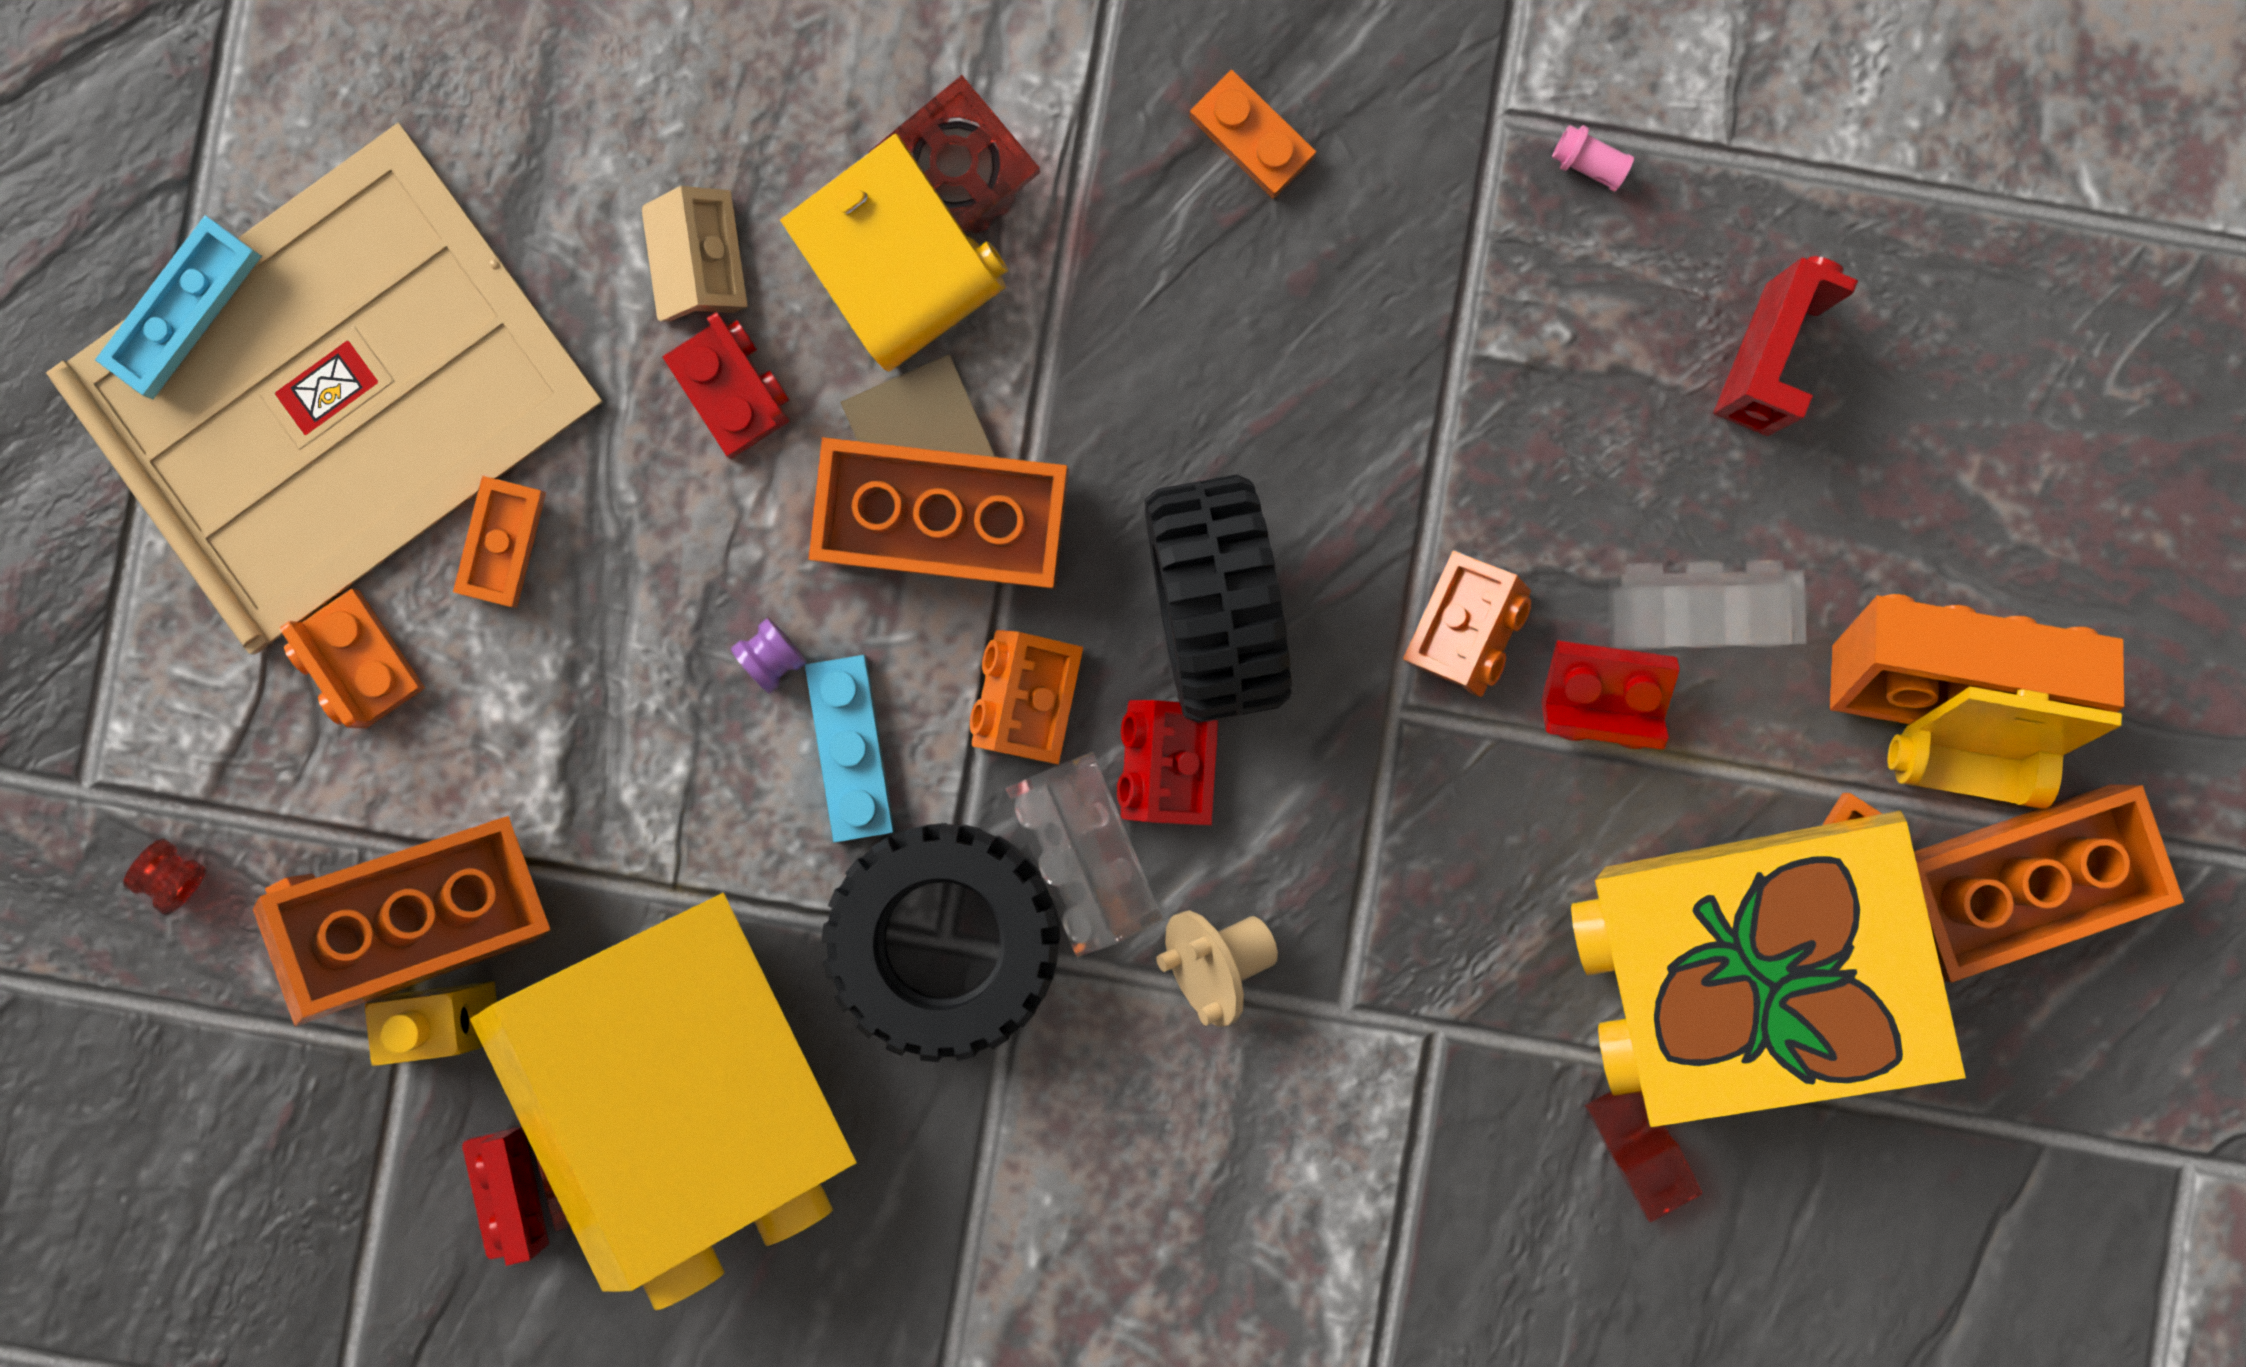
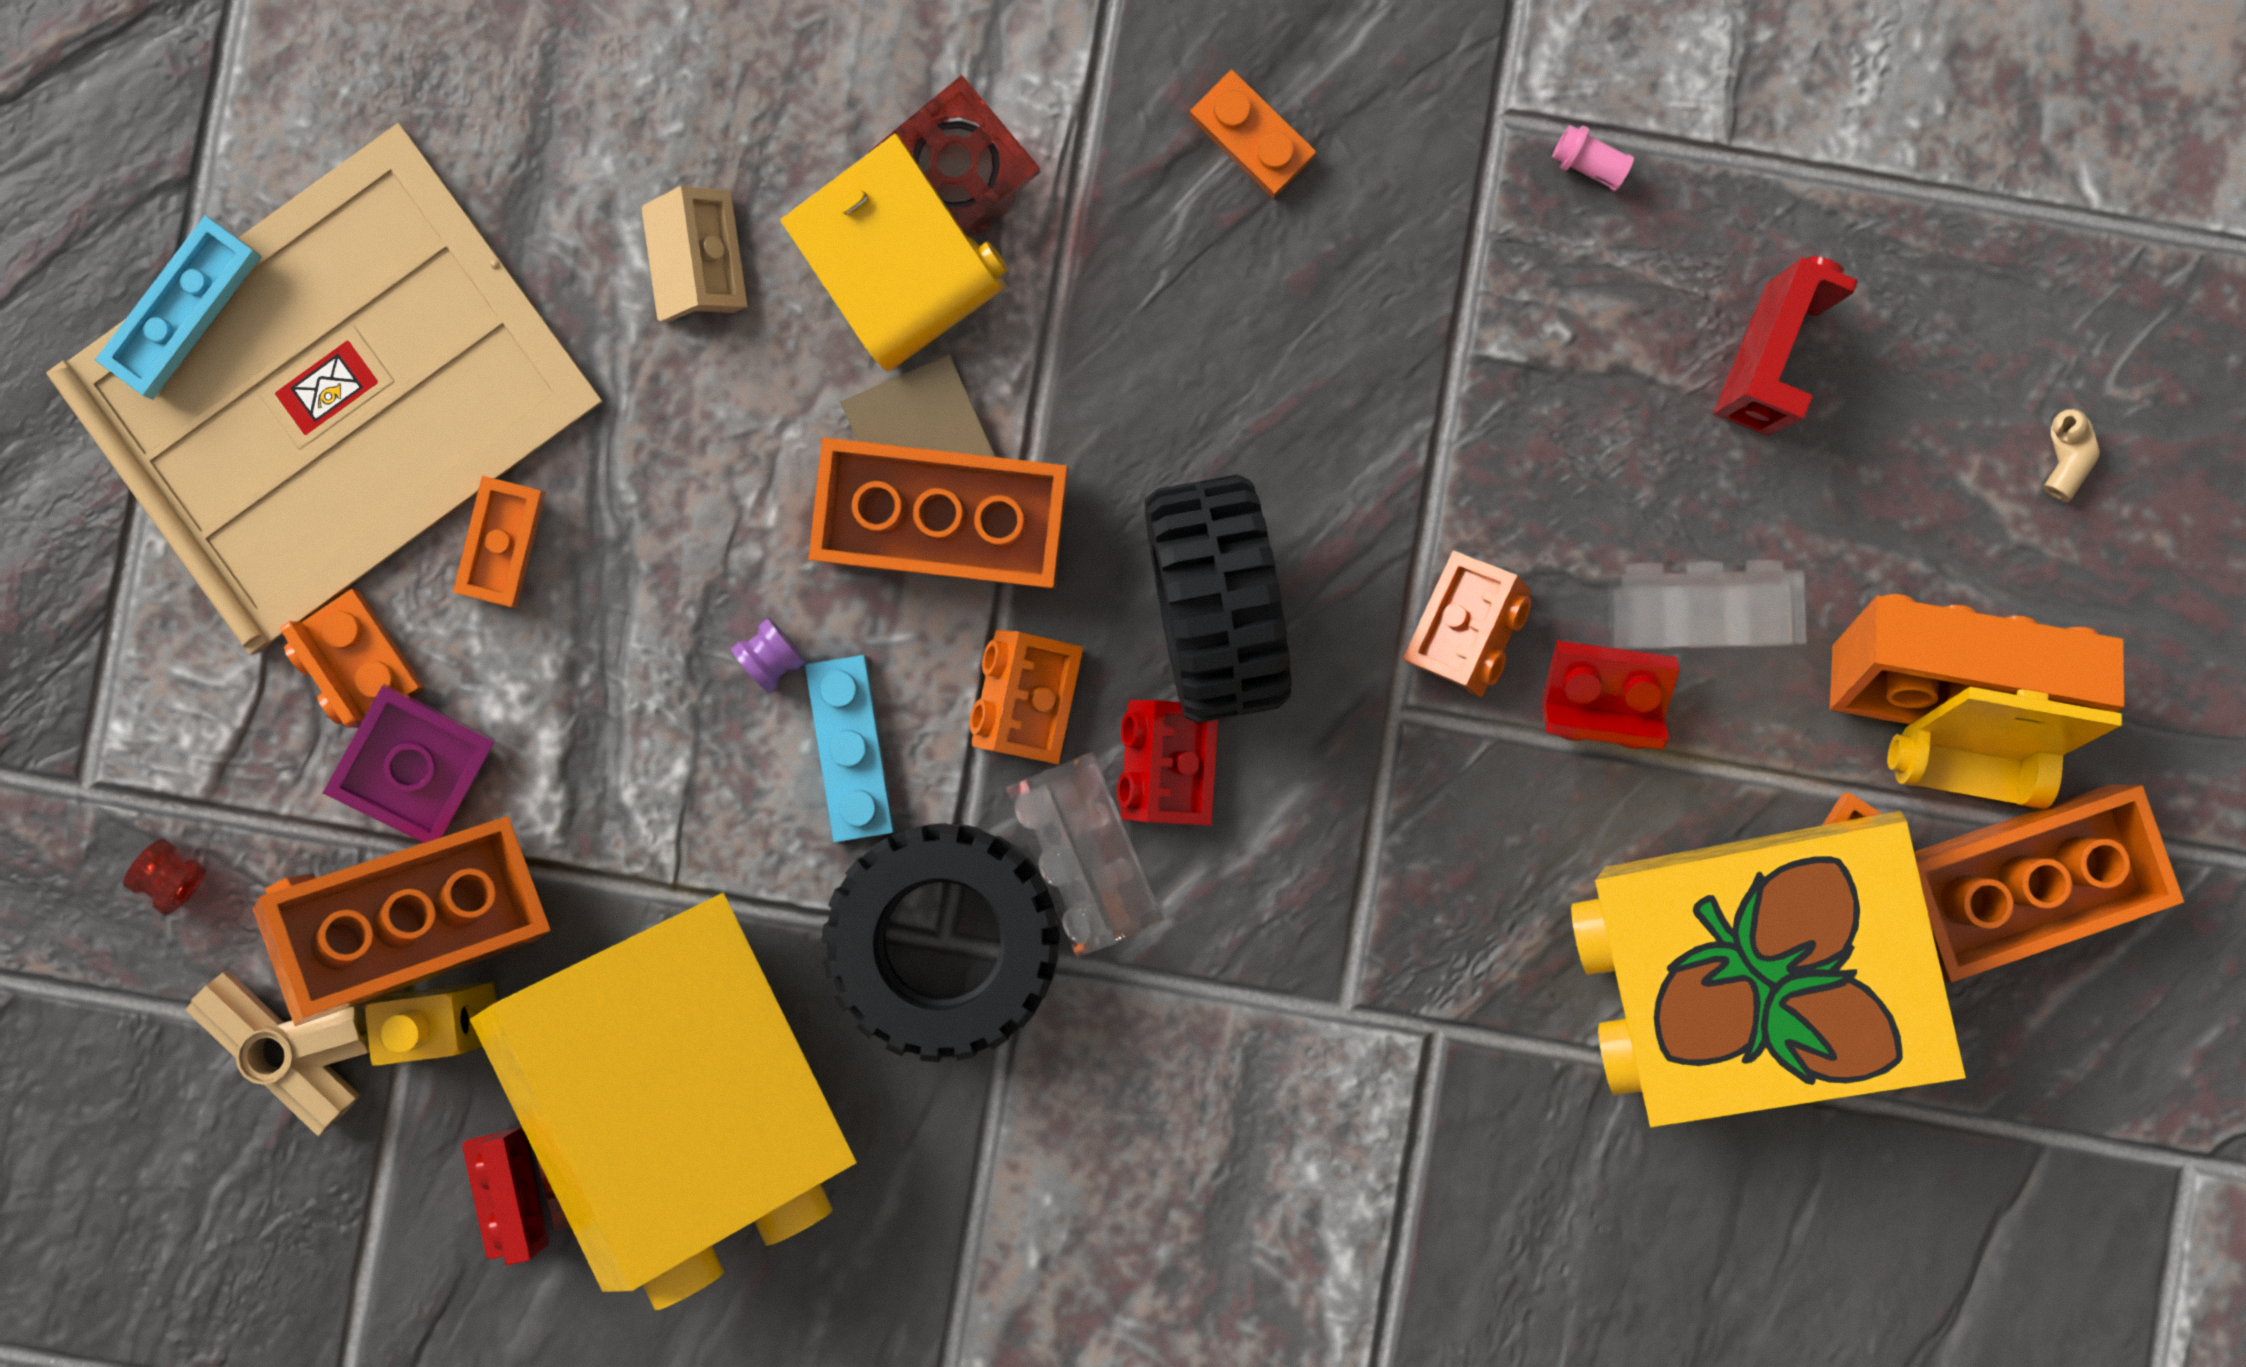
red bracket [662,312,790,460] -> none
tan piece [1156,910,1278,1027] -> none
clear red slope [1584,1091,1703,1223] -> none
none -> tan piece [186,970,370,1136]
none -> magenta plate [322,683,495,843]
none -> tan arm [2043,409,2100,502]

